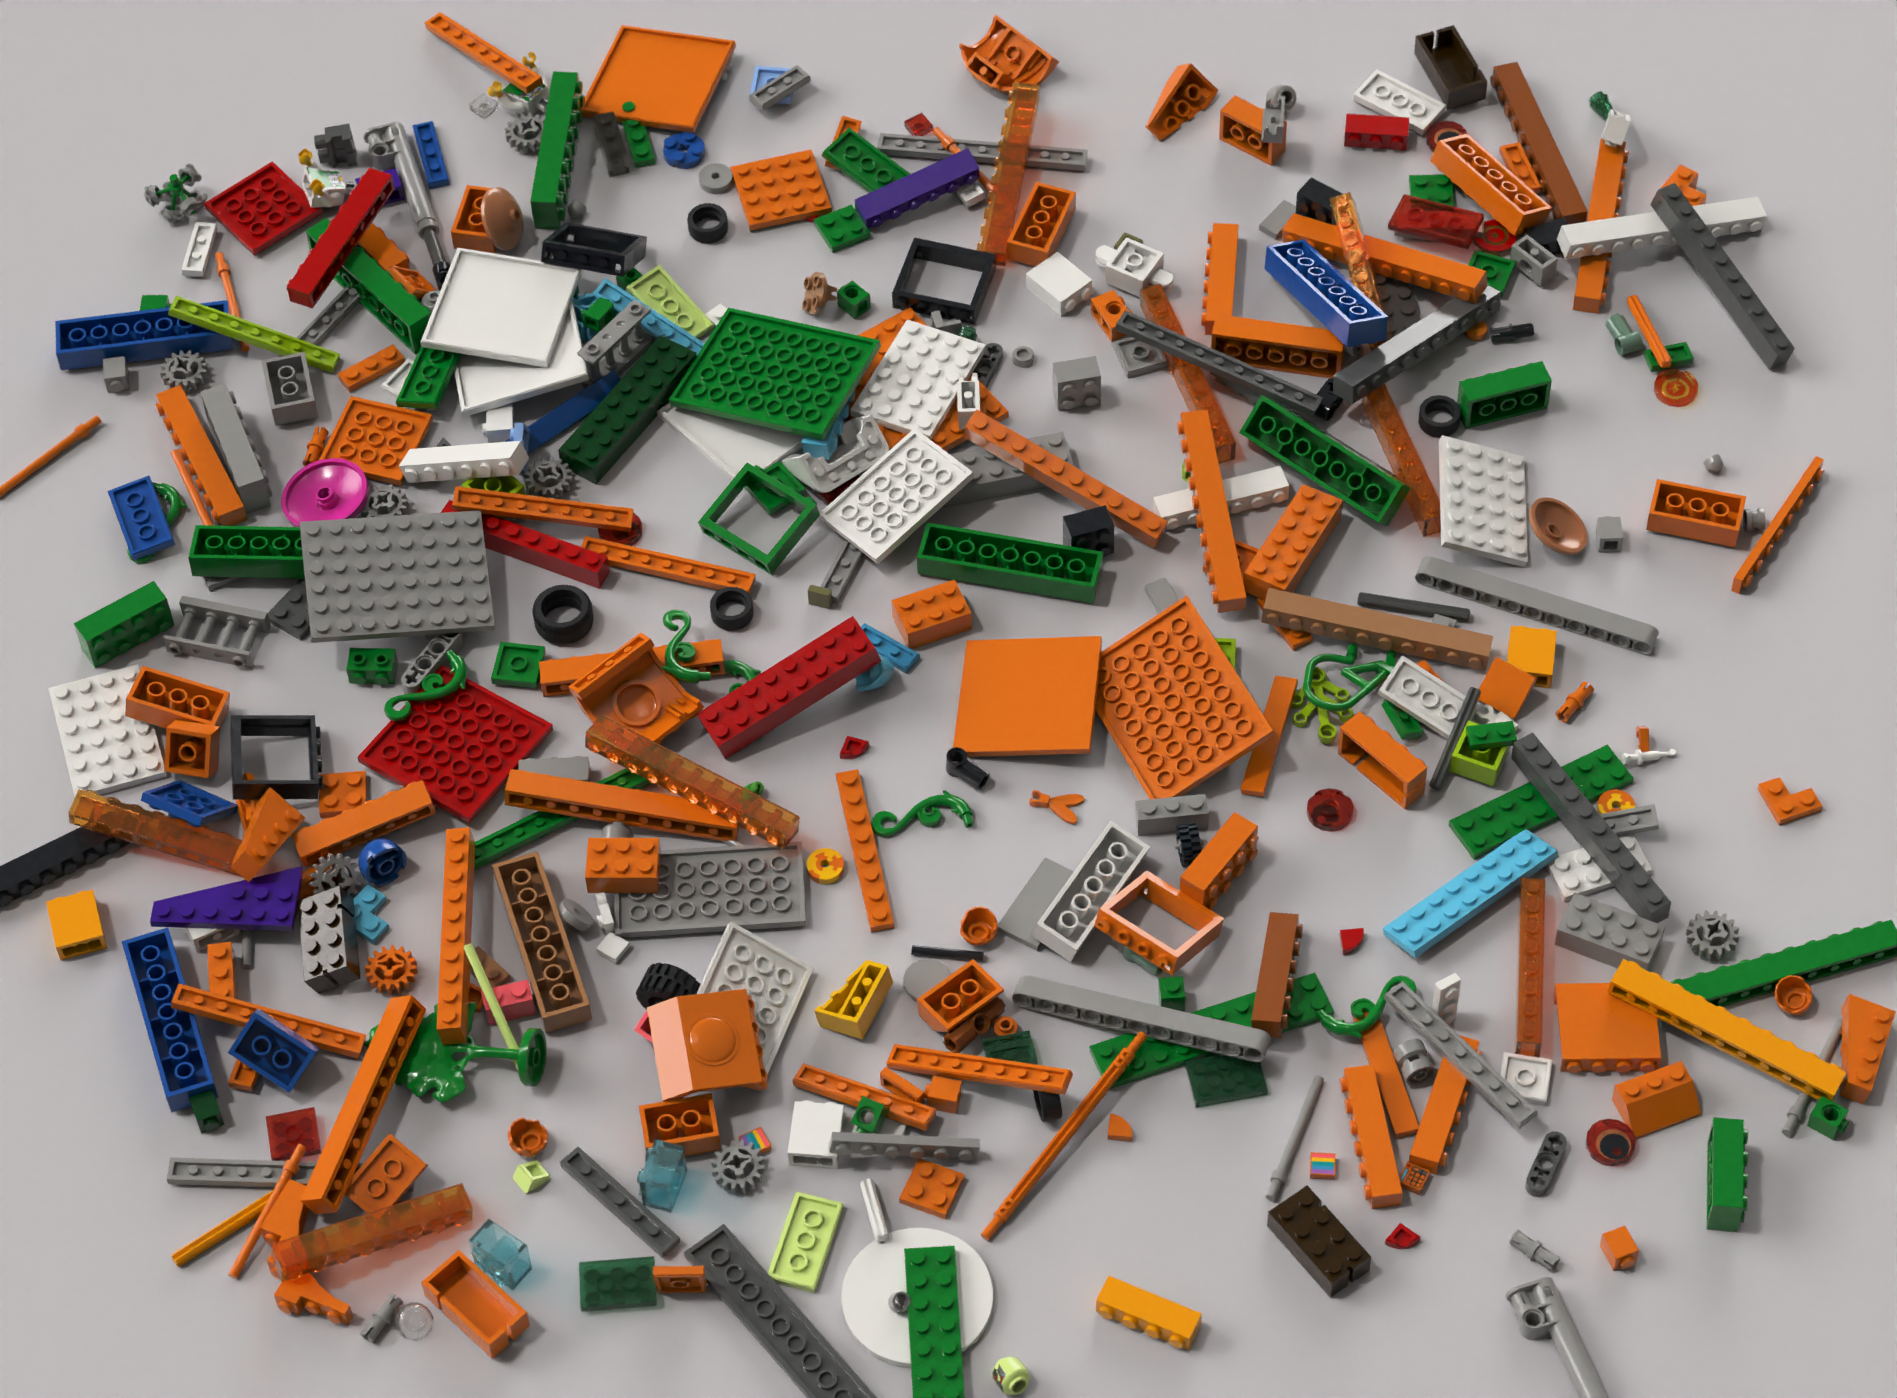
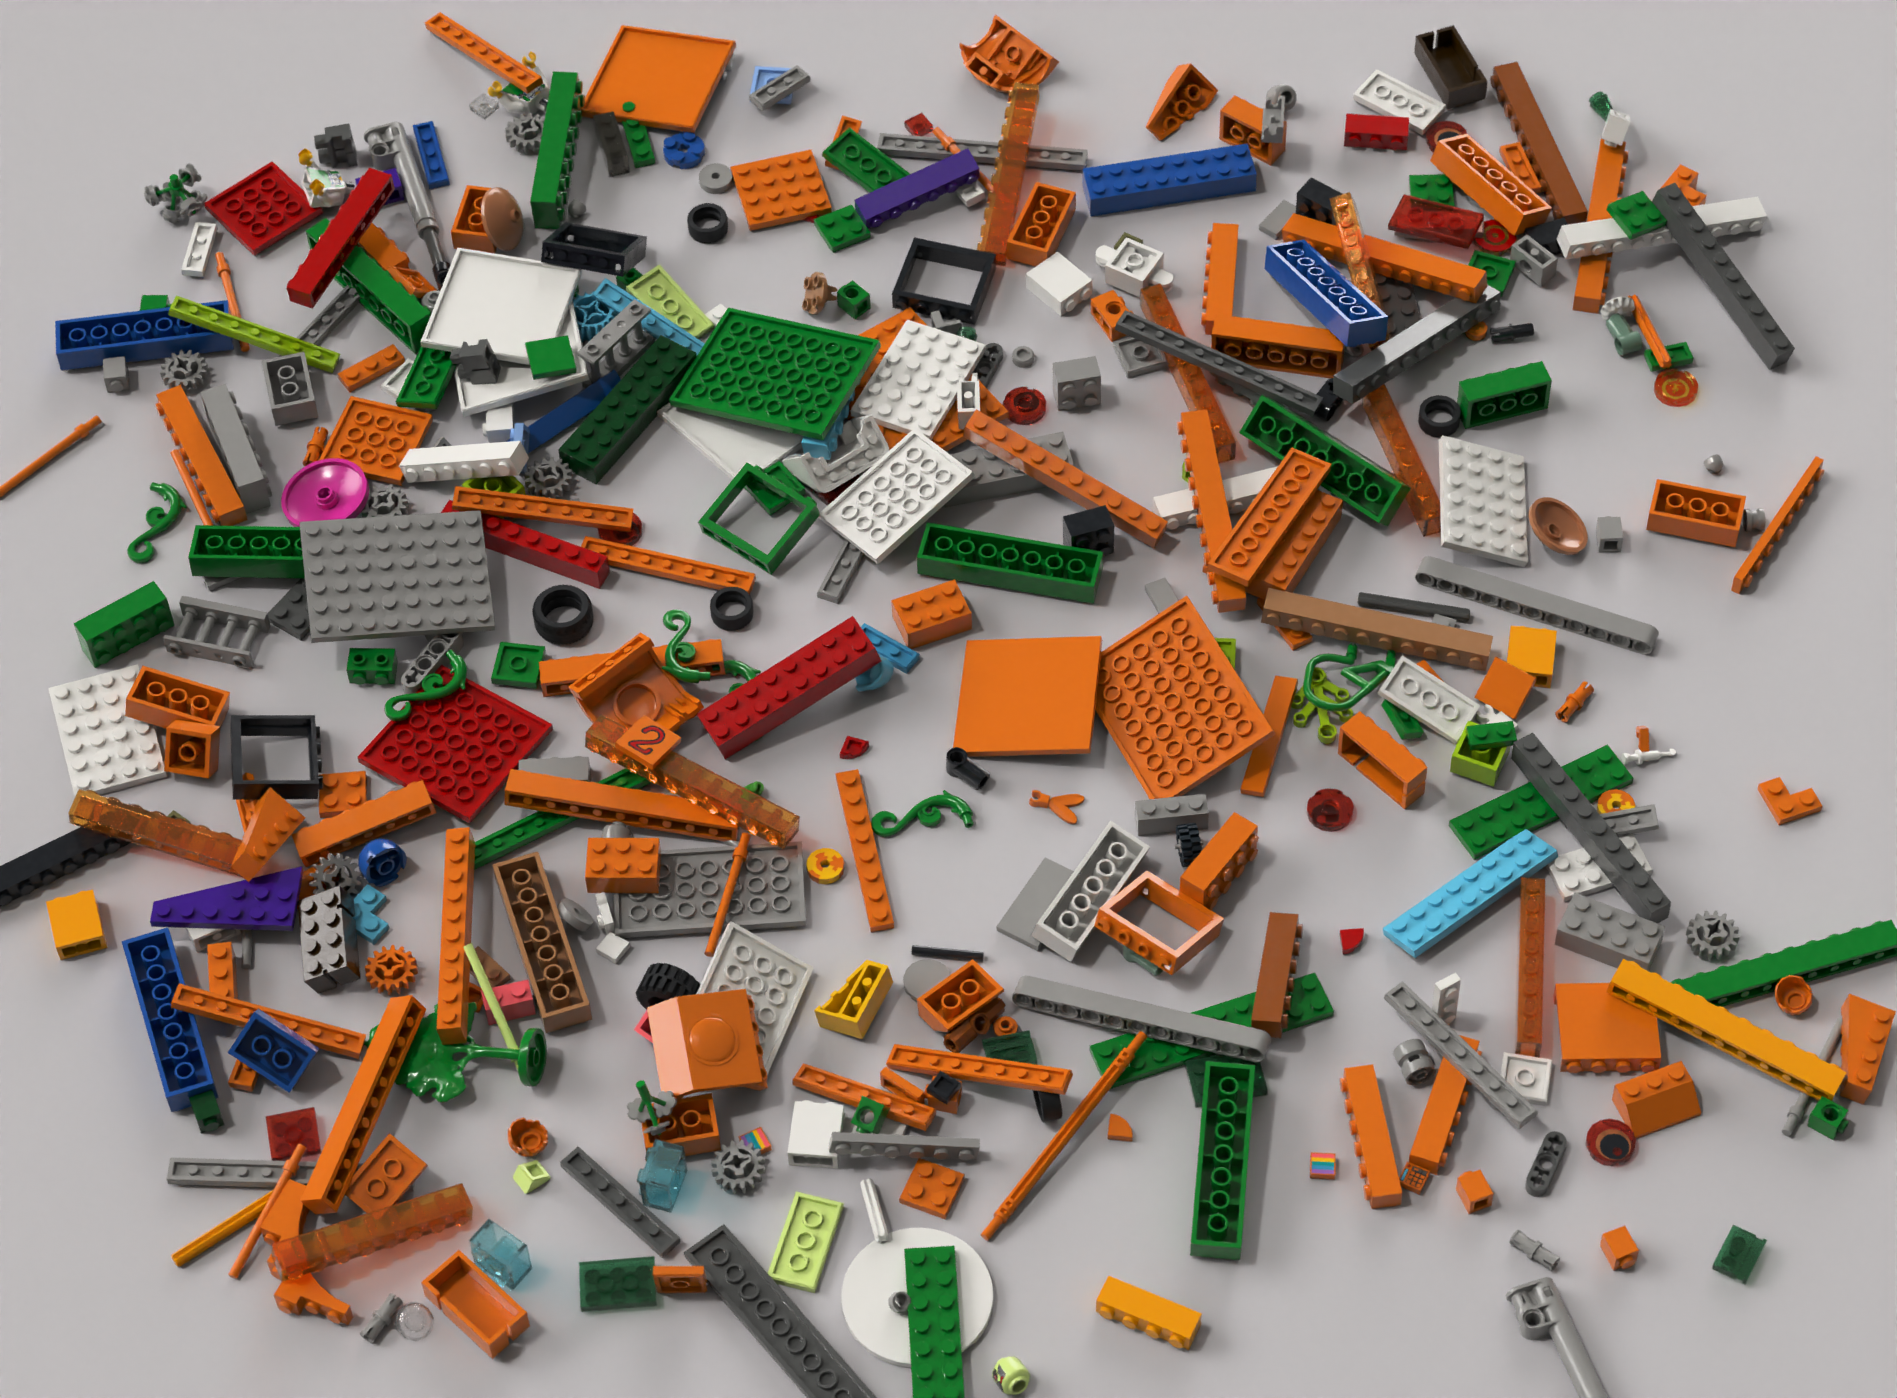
blue tile [108,475,176,561] -> none
blue plate [141,780,238,827] -> none
green brick [581,297,616,333] -> none
olive tile [808,585,833,609] -> none
orange hair [960,906,998,946] -> none
green brick [1158,976,1185,1012] -> none
light grey bar [1266,1075,1324,1201] -> none
dark brown piece [1267,1185,1371,1298] -> none
green plant [1316,975,1417,1038] -> none
orange tile [1352,1012,1419,1138] -> none
red tile [1385,1223,1420,1249] -> none
dark grey axle [1429,687,1481,791] -> none
green brick [1706,1117,1748,1232] -> none
none -> dark grey hips [450,339,501,385]
none -> green tile [525,335,576,380]
none -> orange tile [615,715,681,770]
none -> light grey plant [627,1080,677,1135]
none -> orange bar [704,832,751,957]
none -> black tile [926,1071,961,1104]
none -> clear red tile [1003,387,1046,425]
none -> blue brick [1082,143,1257,216]
none -> green brick [1190,1061,1255,1260]
none -> orange plate [1207,448,1332,587]
none -> orange brick [1456,1169,1493,1214]
none -> white gear [1600,297,1635,320]
none -> green plate [1606,191,1667,240]
none -> clear green plate [1712,1225,1767,1284]

